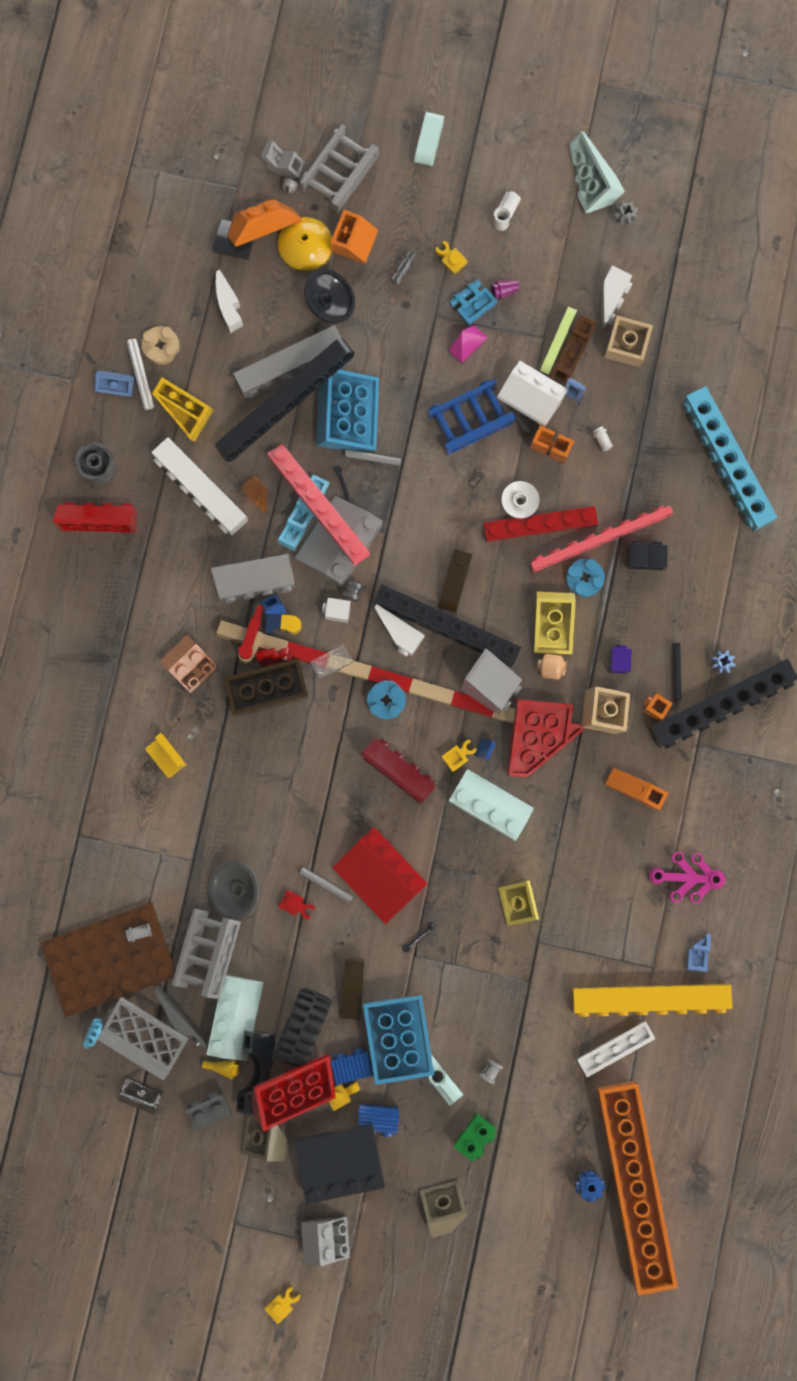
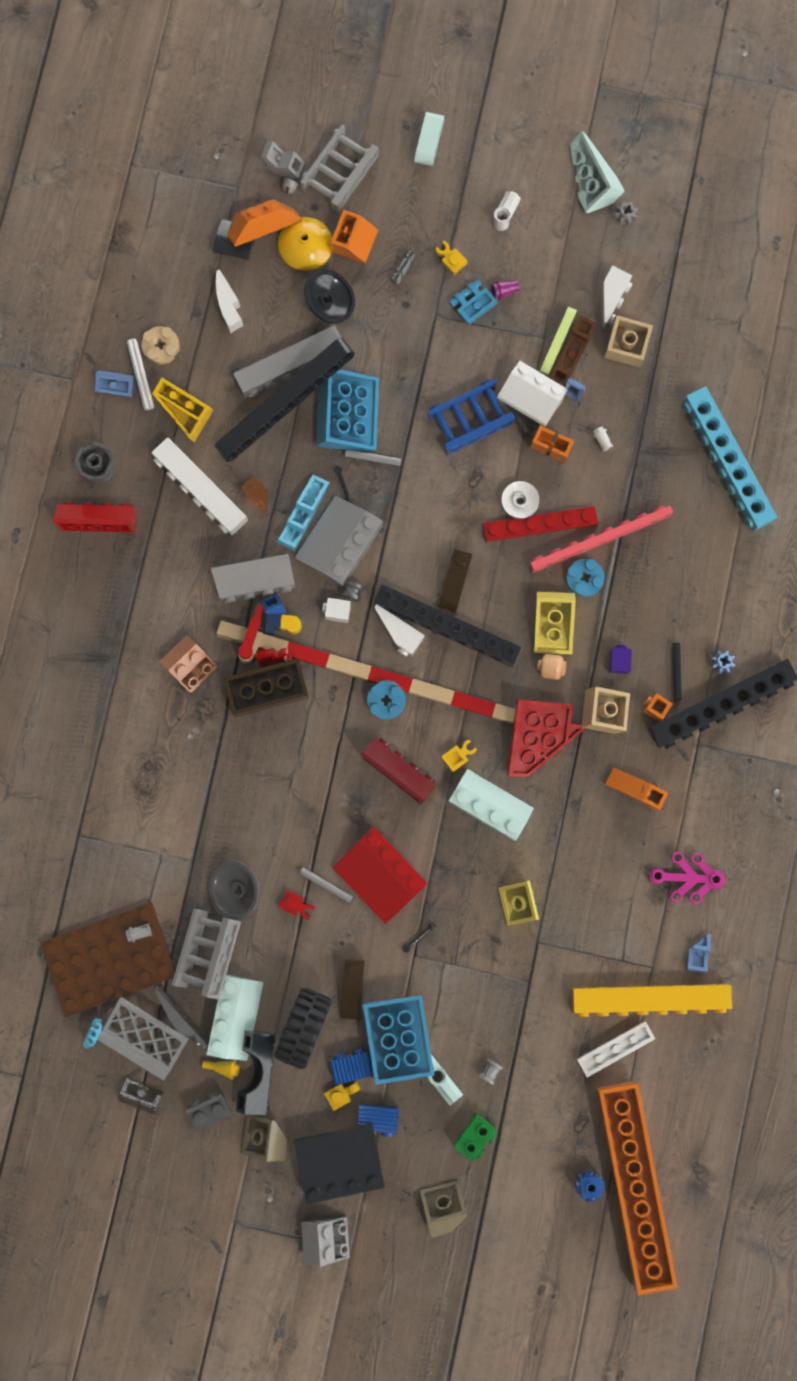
yellow panel [146,733,187,778] -> none
red slope [251,1054,336,1131] -> none
yellow plate [264,1286,301,1324] -> none
coral plate [267,444,370,565] -> none
clear plate [310,645,353,680] -> none
dark pink slope [448,325,488,364] -> none
light grey slope [461,649,522,715] -> none
blue slope [475,739,496,761] -> none
black brick [627,541,668,571] -> none

